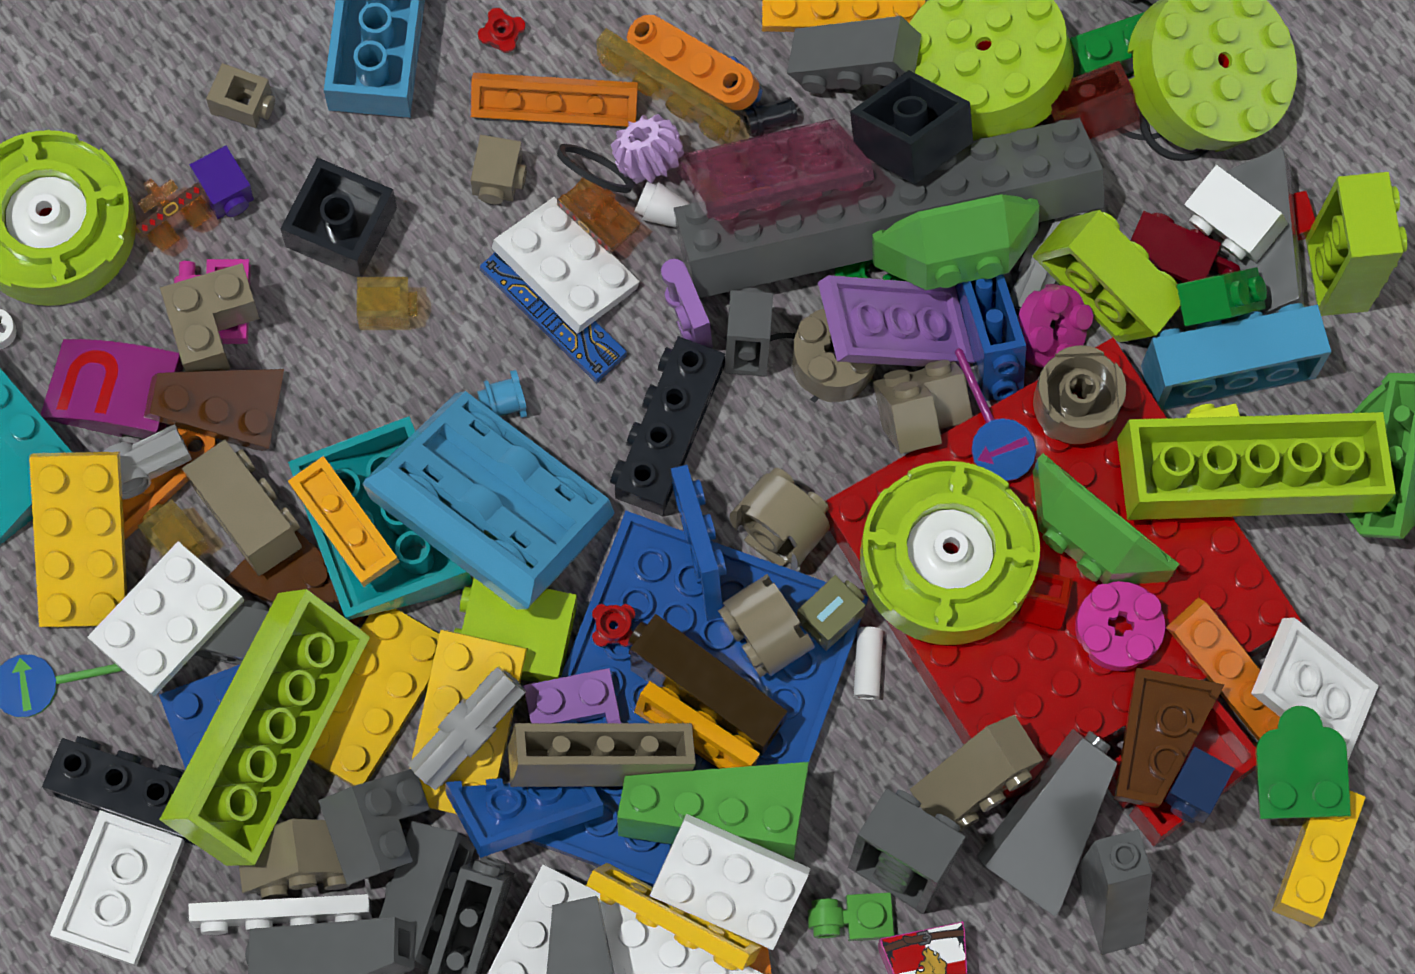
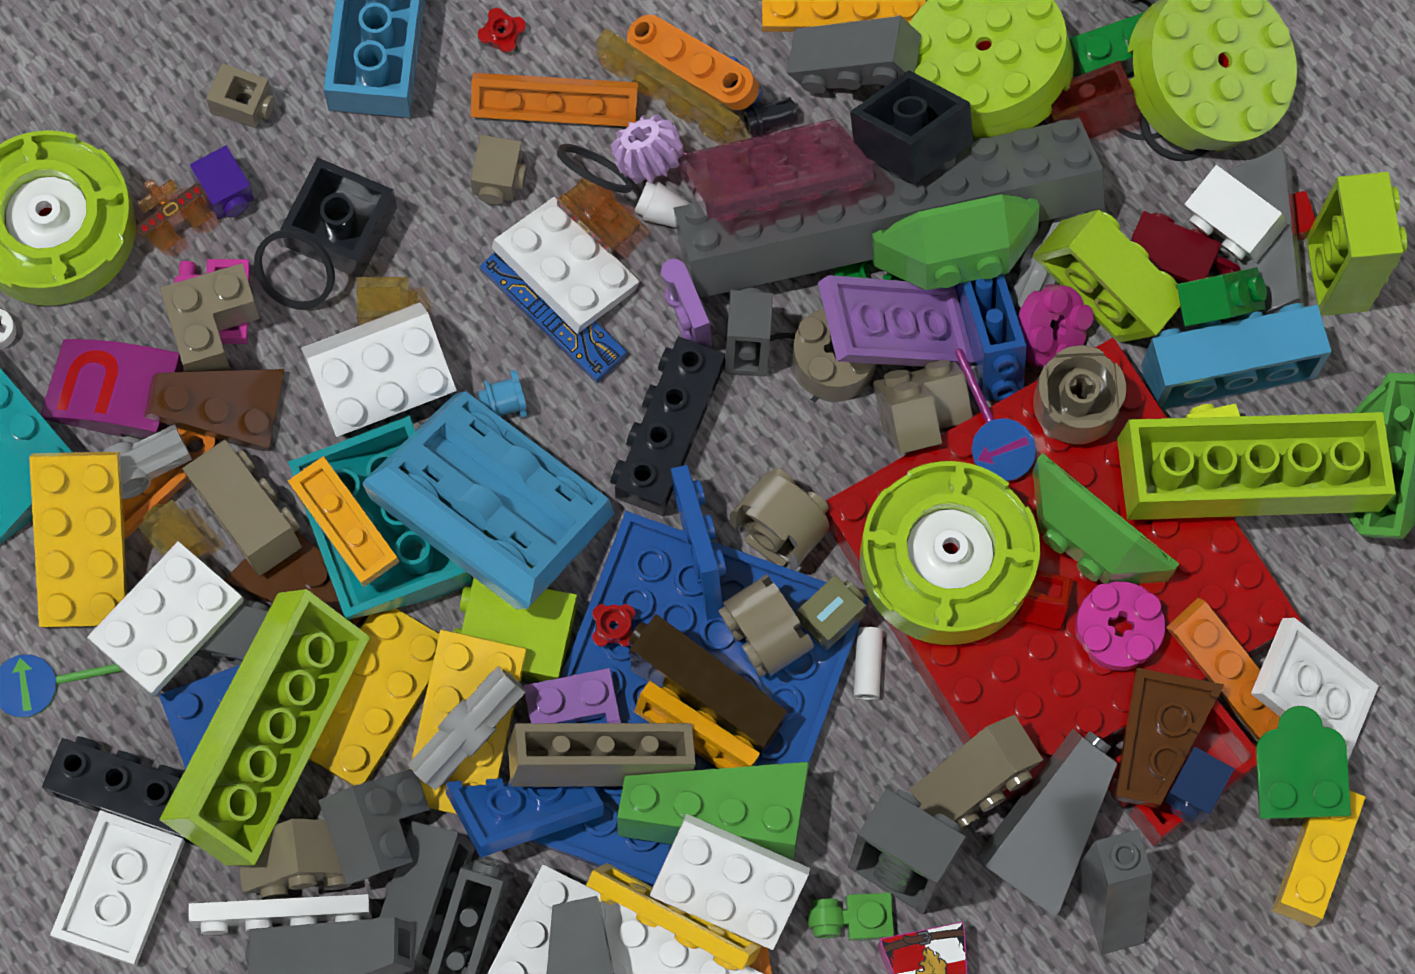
none -> black piece [254,230,335,309]
none -> white brick [301,302,457,437]

